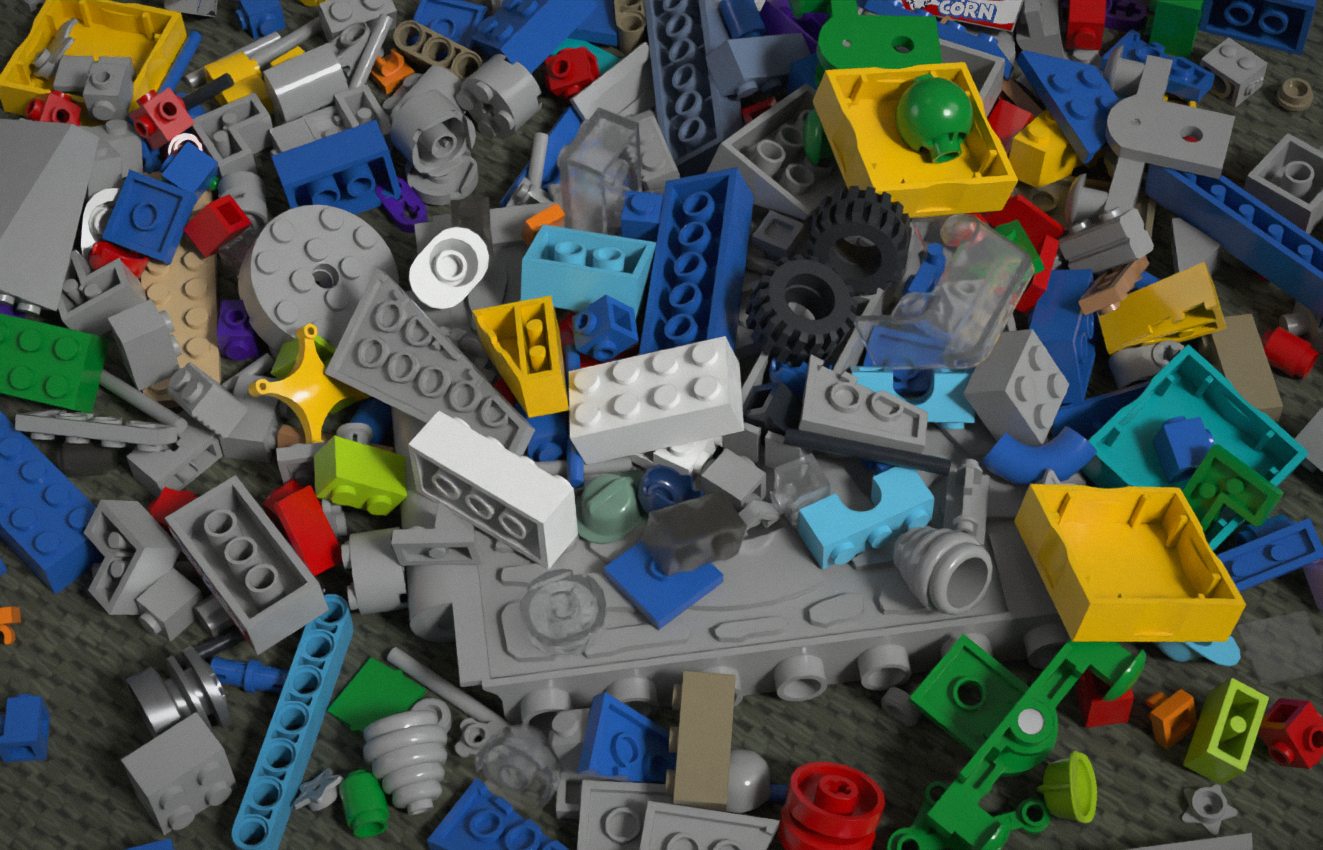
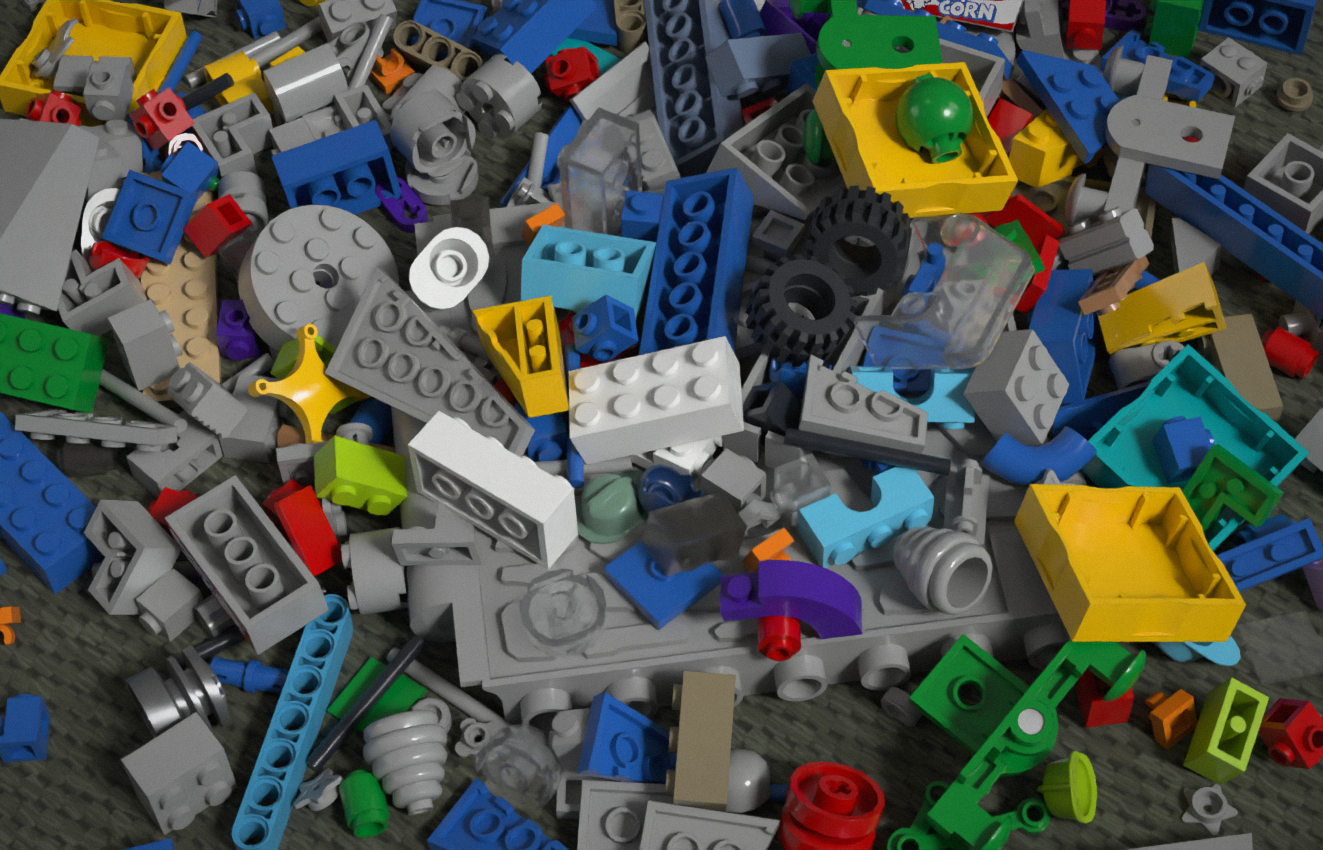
none -> black bar [305,634,427,772]
none -> dark purple arch [720,560,863,640]
none -> orange tile [742,528,794,573]
none -> red brick [756,616,801,661]

